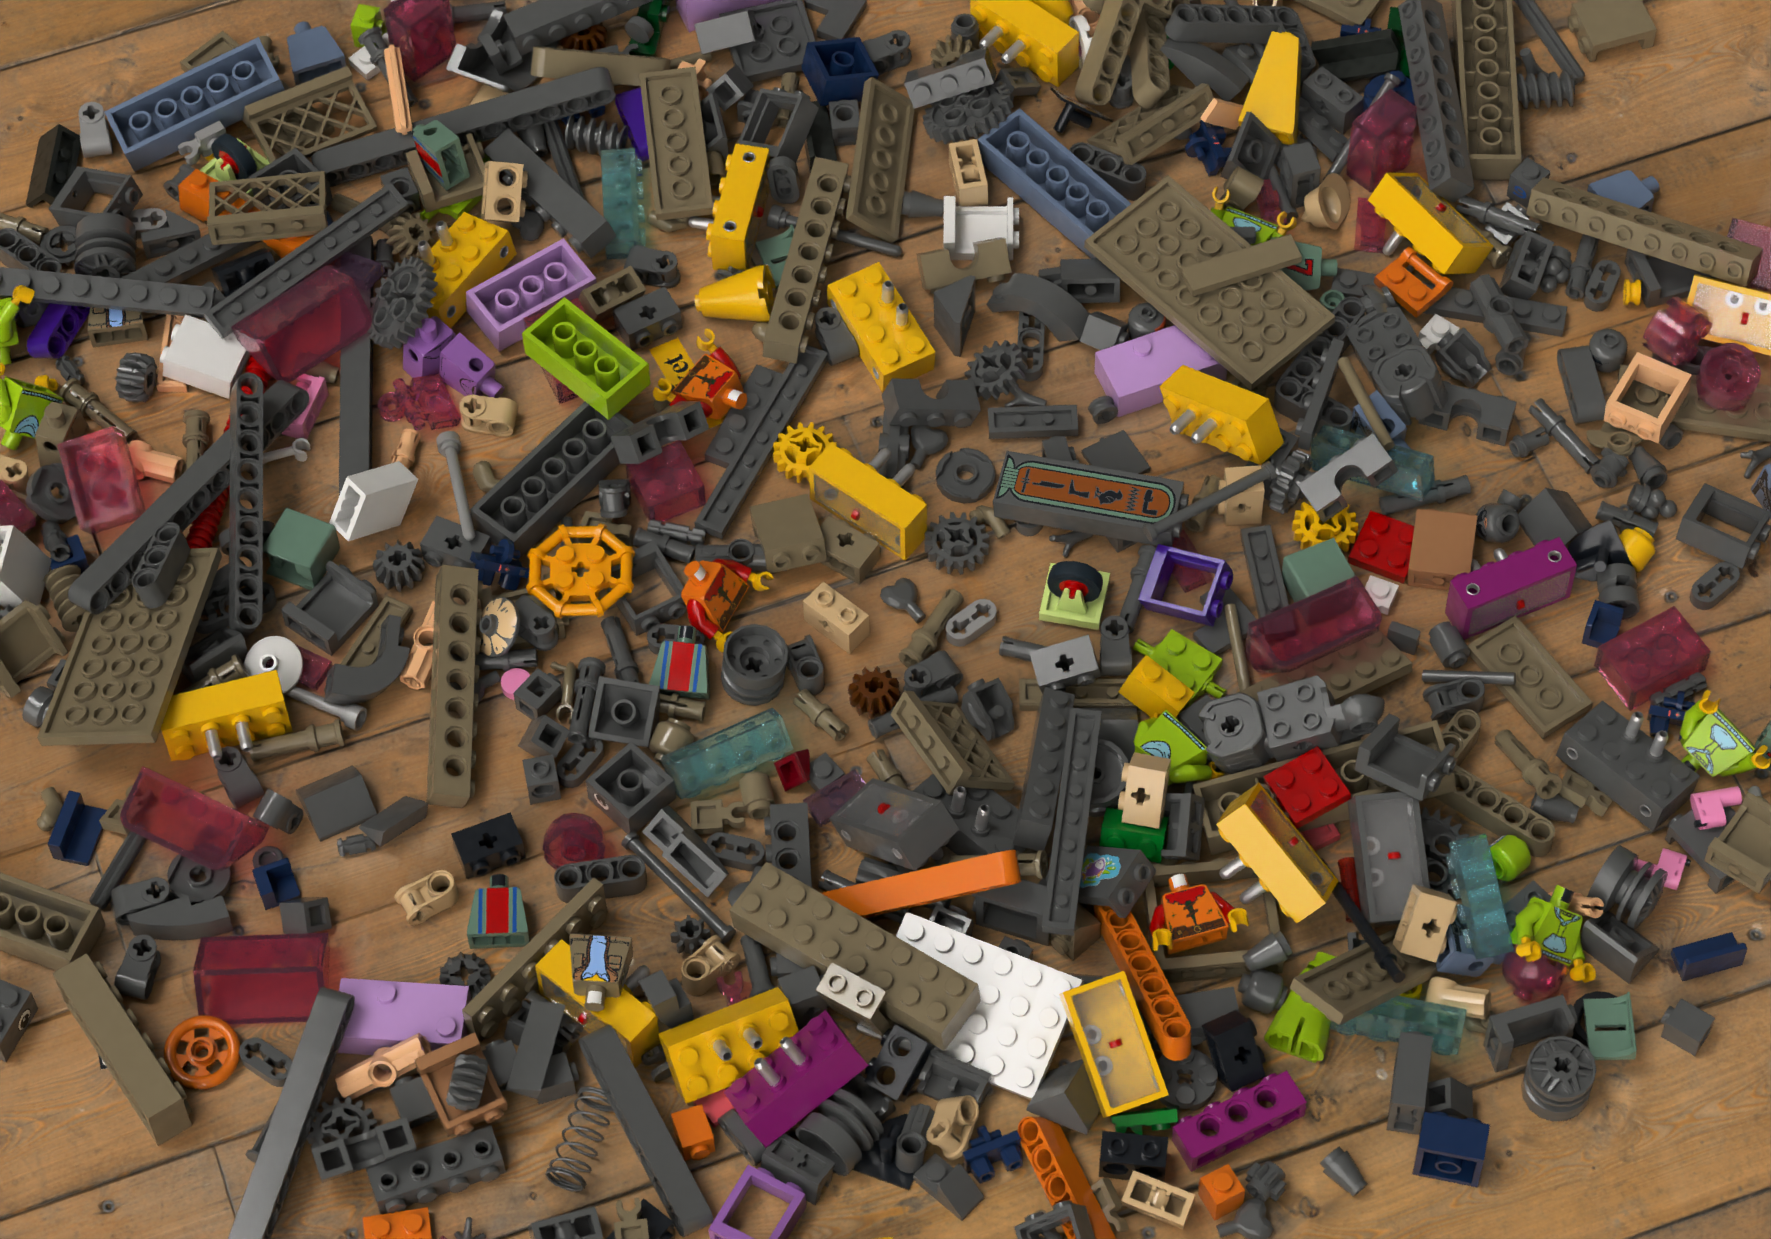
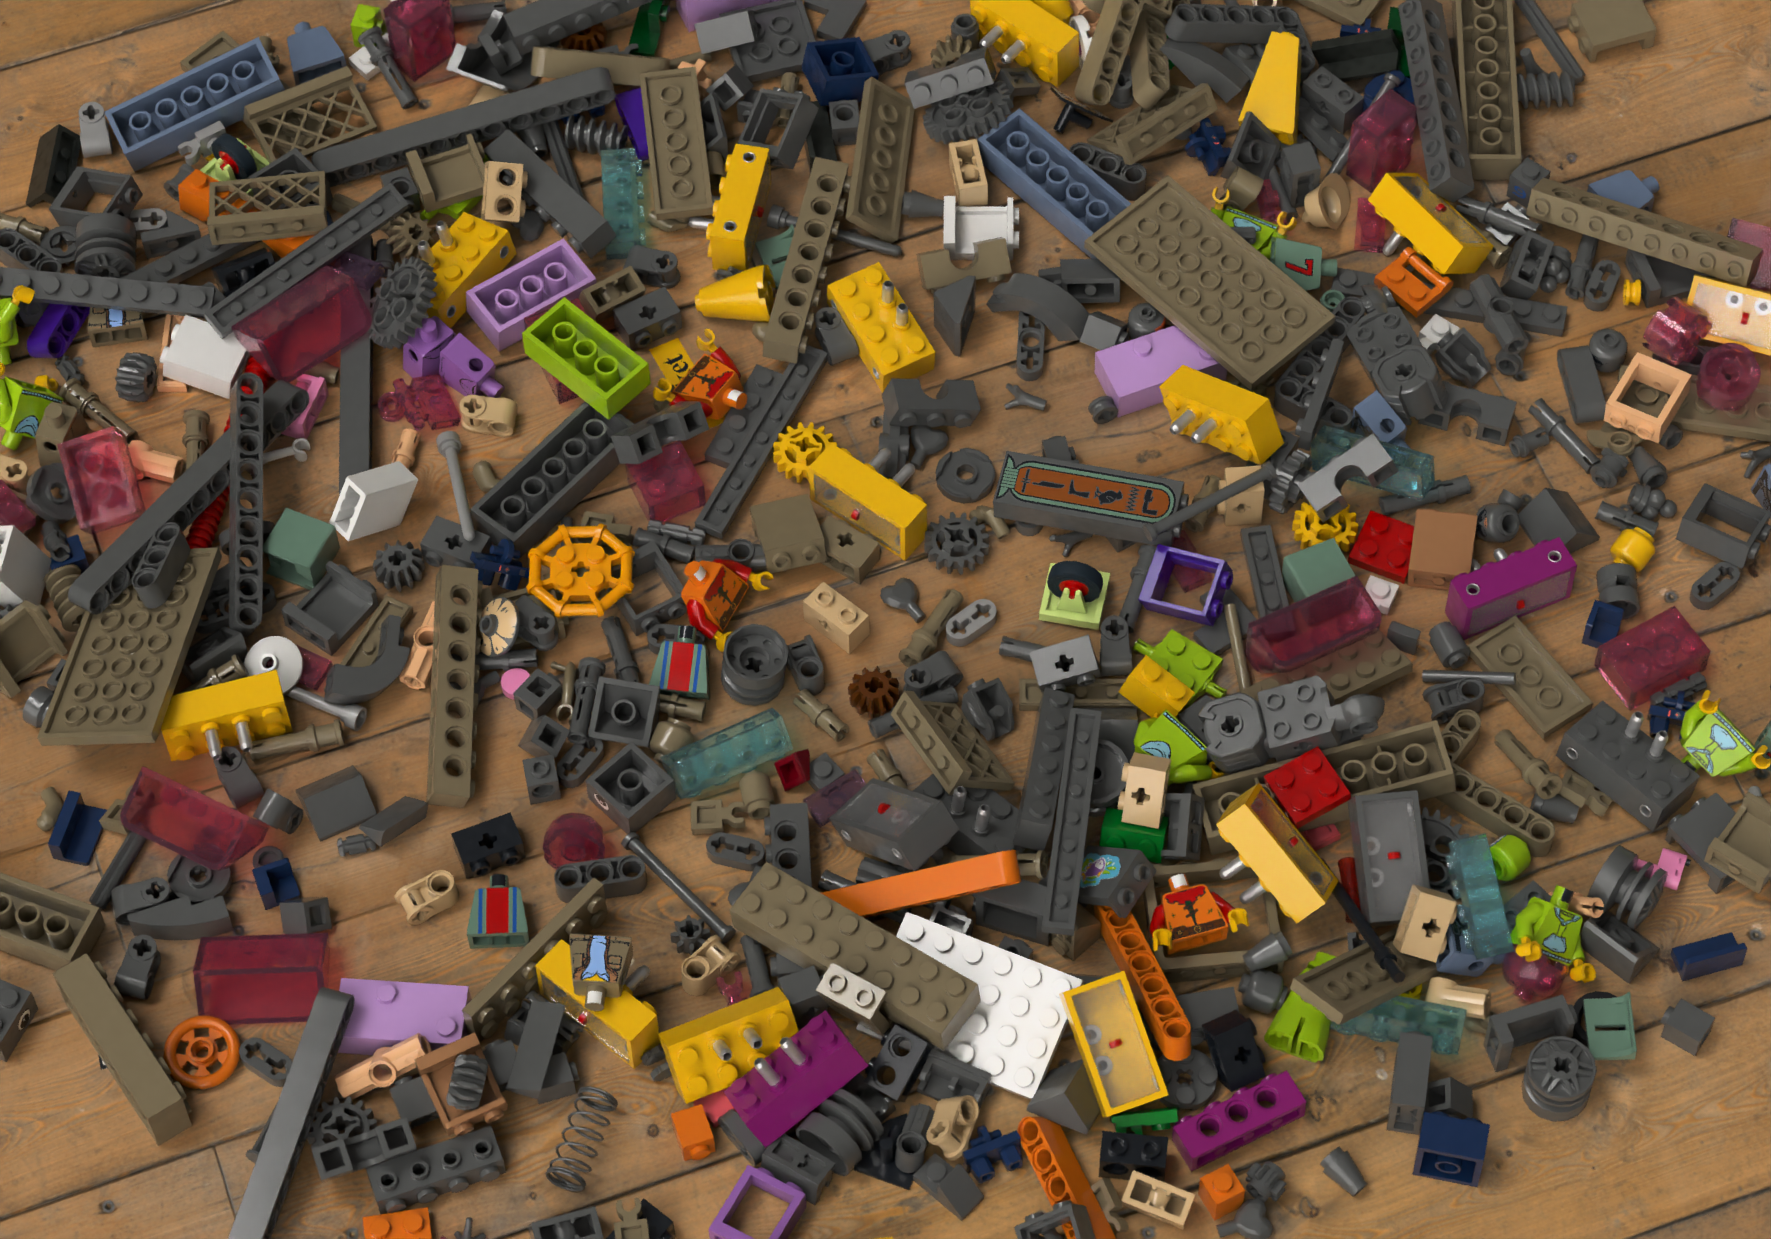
light nougat axle [384,44,413,135] -> none
sand green torso [412,120,470,191] -> none
dark grey gear [439,952,491,999] -> none
dark grey beam [579,1024,714,1237] -> none
dark grey piece [599,479,631,518] -> none
dark grey tile [625,16,654,43] -> none
dark grey slope [639,969,694,1028] -> none
dark grey slope [642,805,729,898] -> none
dark grey plate [767,156,801,204] -> none
dark grey gear [964,340,1028,400] -> none
dark grey plate [988,405,1078,439] -> none
dark grey piece [1081,430,1150,474] -> none
dark tan tile [1181,234,1302,297] -> none
light nougat piece [1200,98,1244,130] -> none
dark tan bar [1337,357,1395,451] -> none
dark grey panel [1355,713,1457,801] -> none
black shield [1567,519,1633,581] -> none
bright pink piece [1690,786,1742,830] -> none

